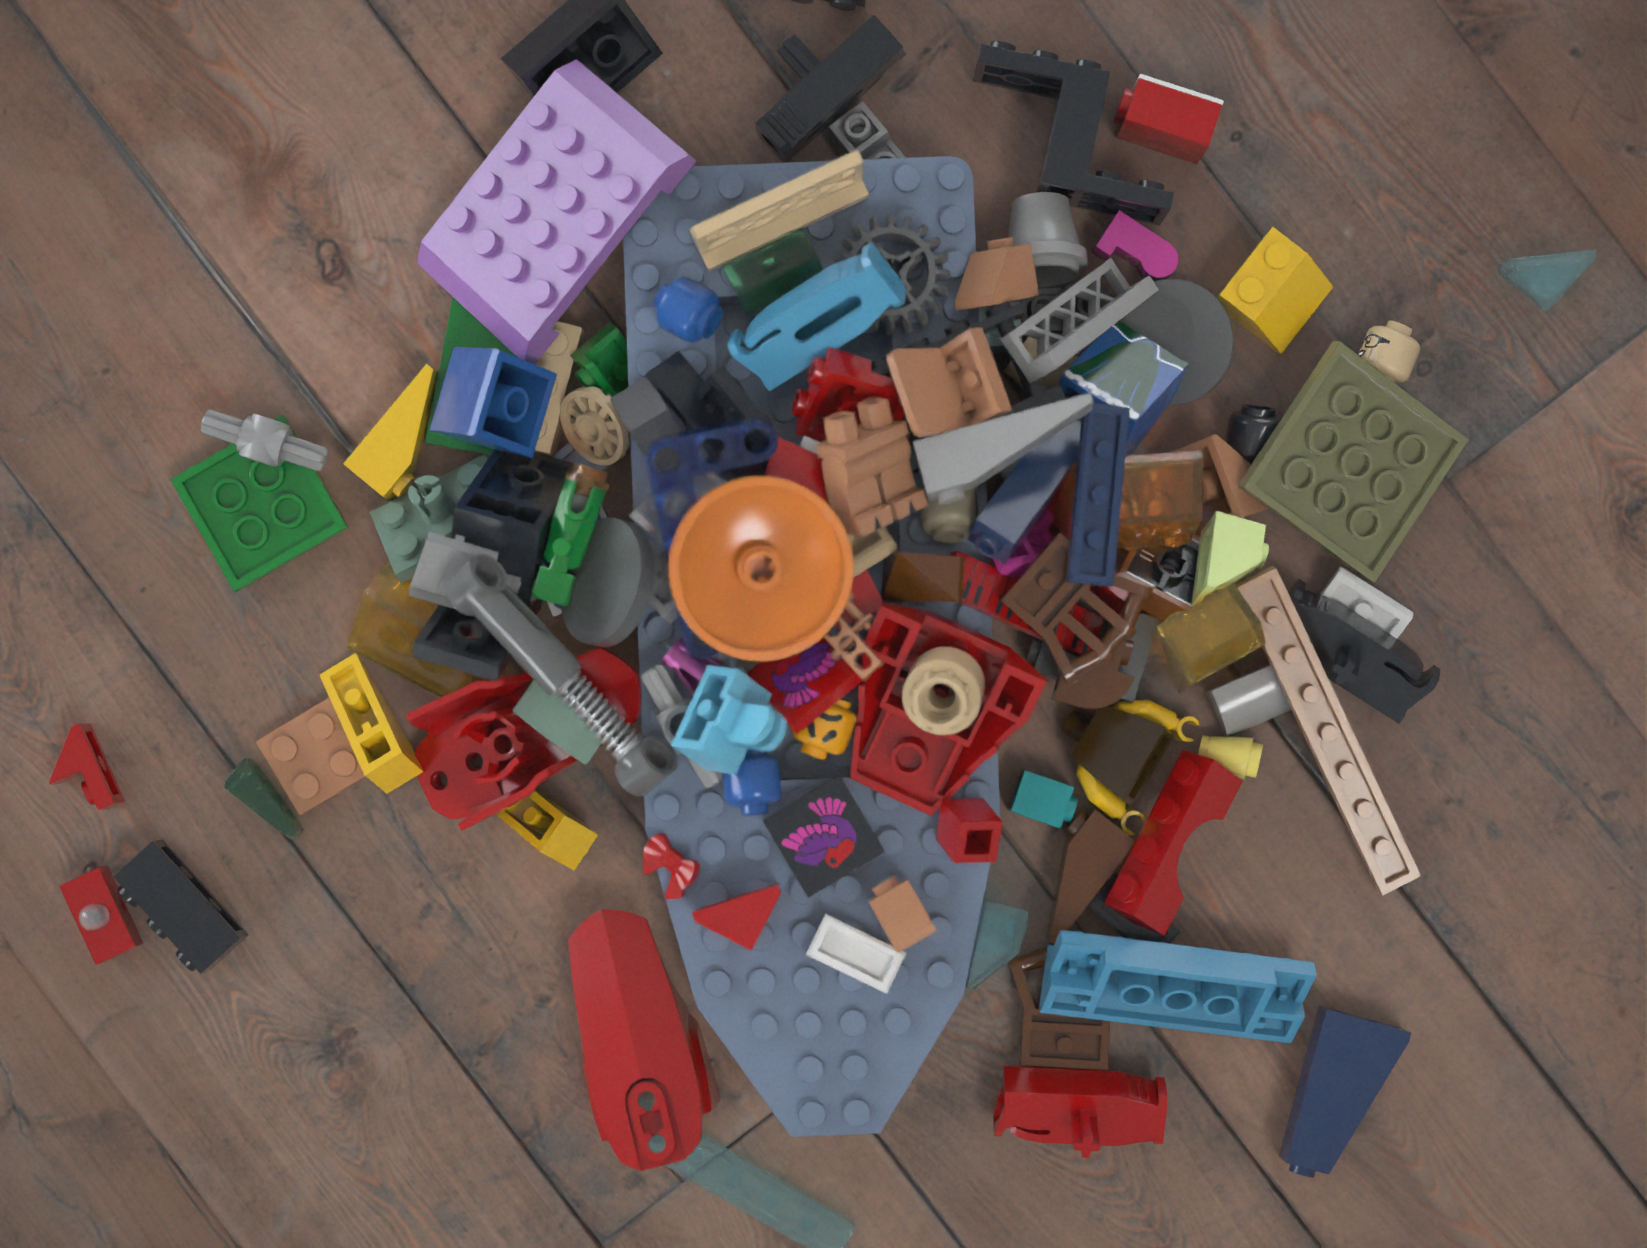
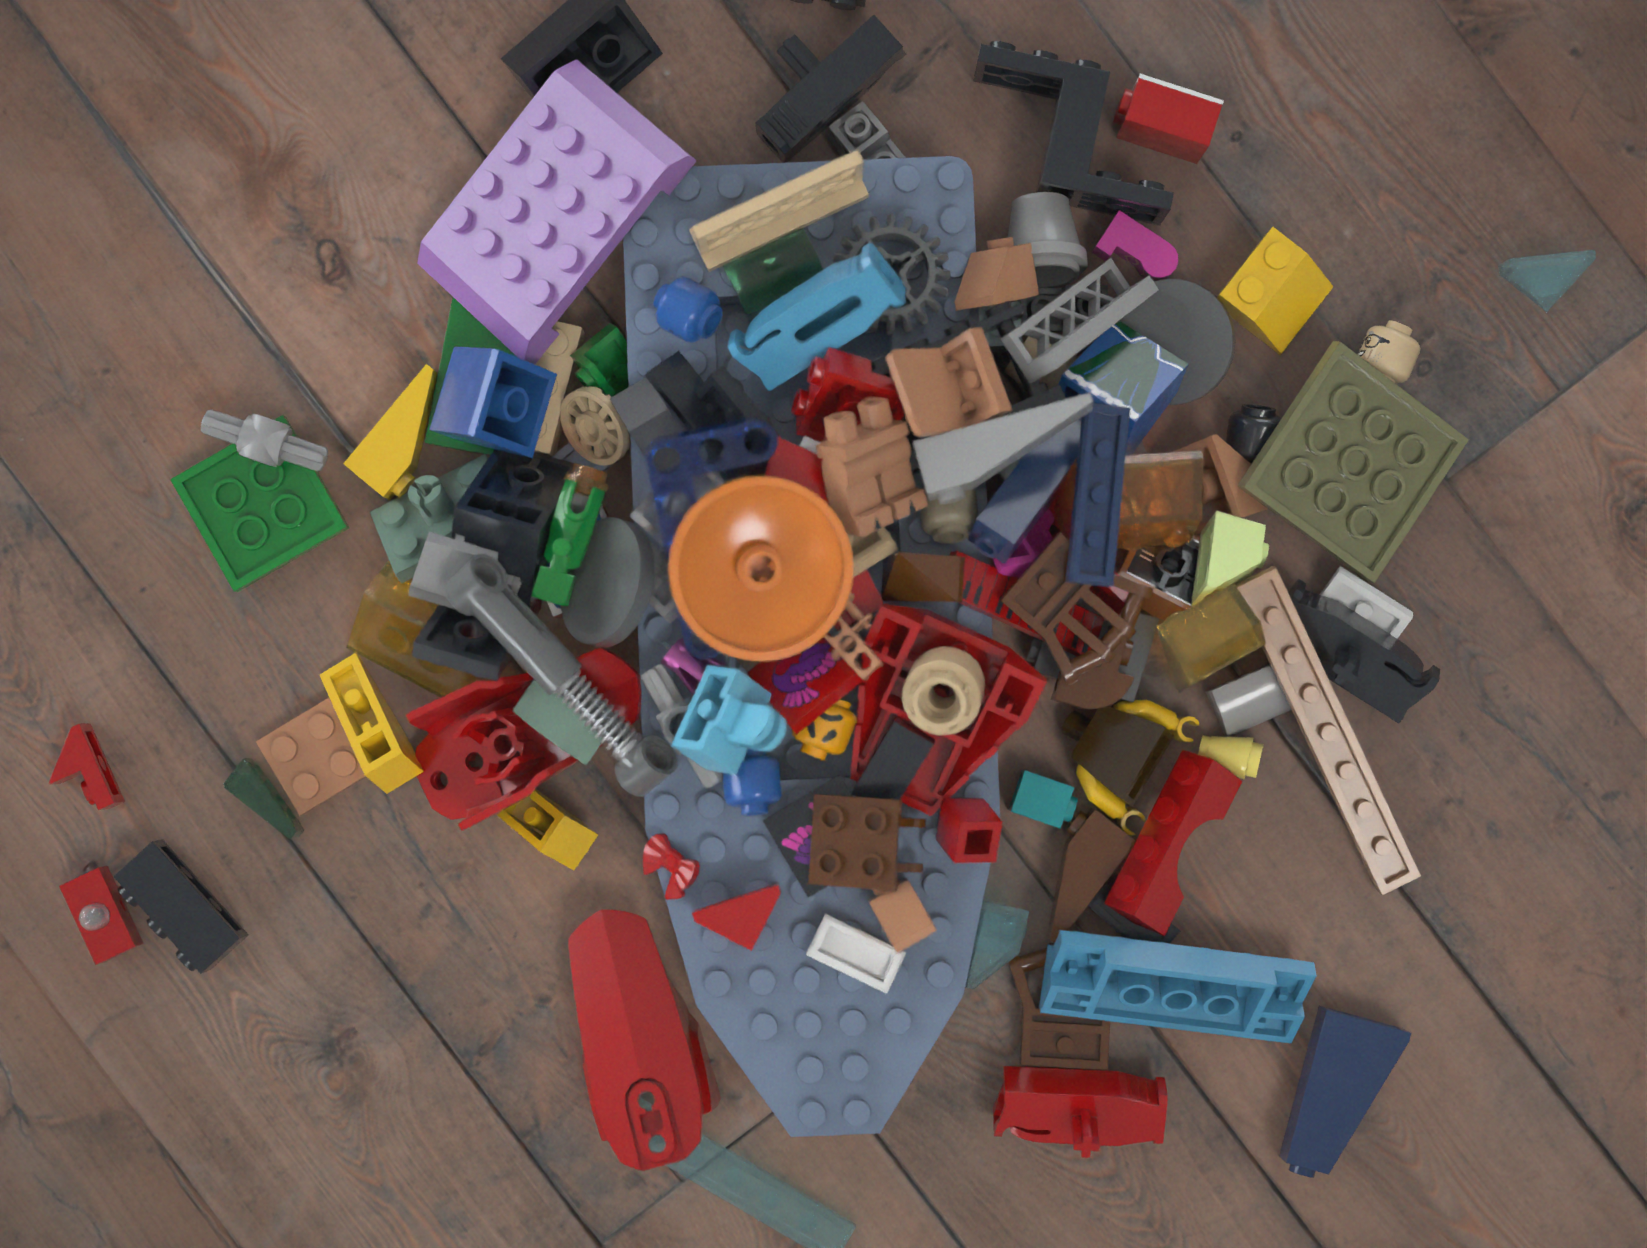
none -> reddish brown plate [808,794,926,891]
none -> black tile [851,717,935,800]

